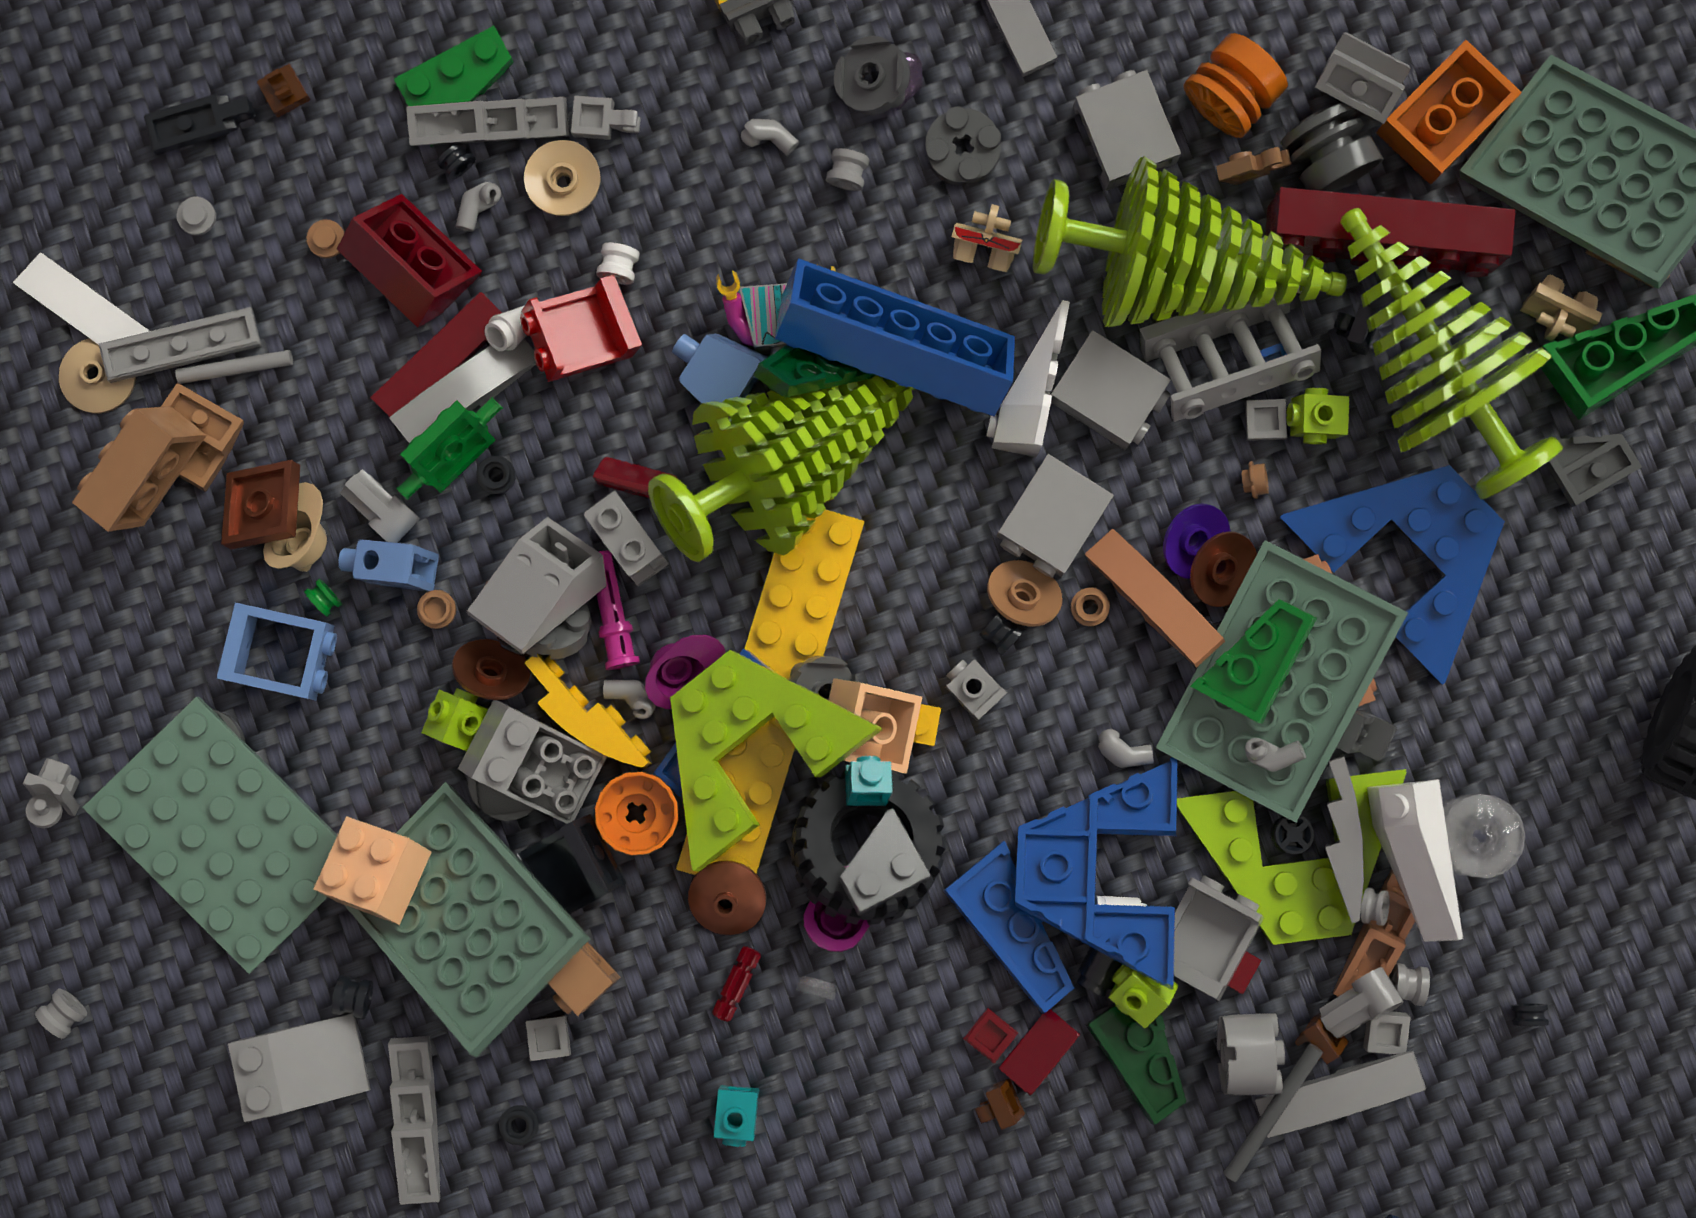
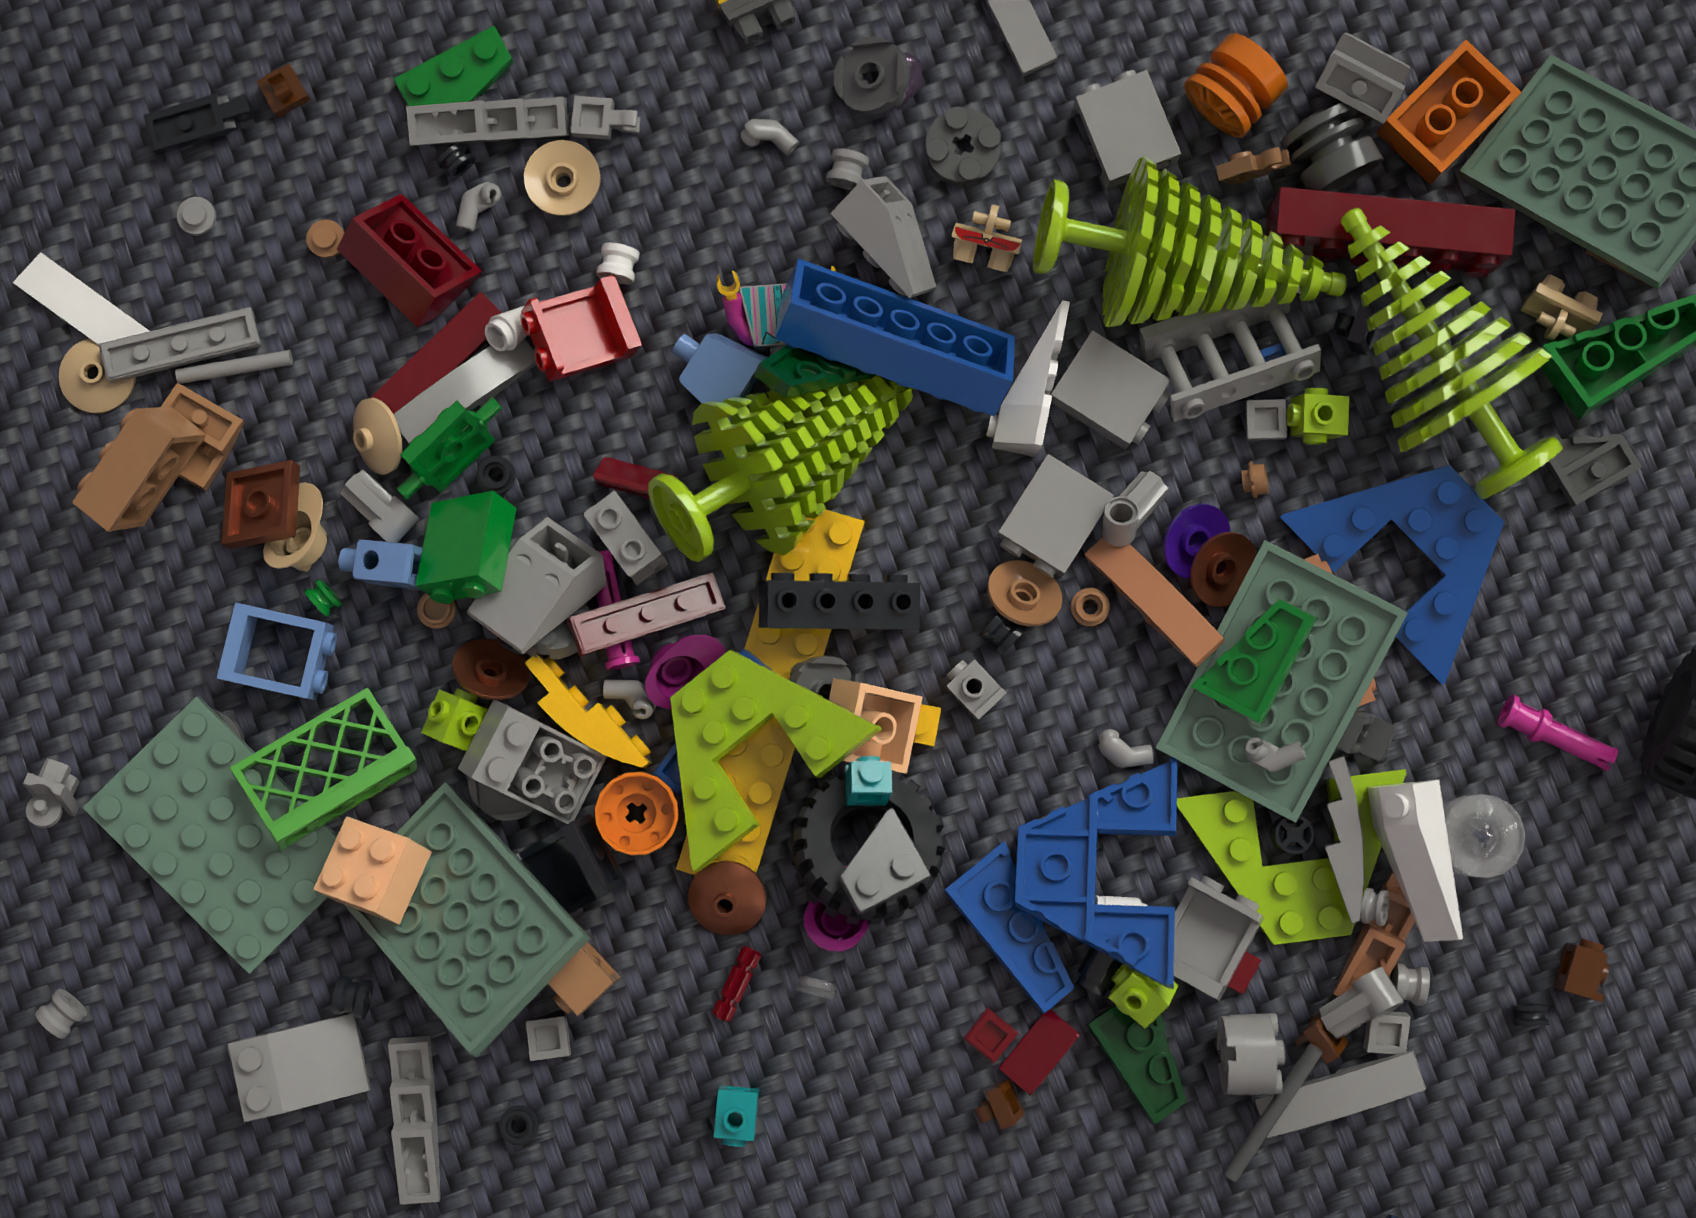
none -> bright green fence [230,687,417,851]
none -> tan dish [353,398,402,475]
none -> green brick [415,491,517,604]
none -> tile [567,573,726,657]
none -> black brick [759,573,920,630]
none -> light grey slope [831,176,936,298]
none -> light grey piece [1102,471,1168,547]
none -> dark pink pin [1497,694,1618,771]
none -> reddish brown brick [1553,939,1609,1002]

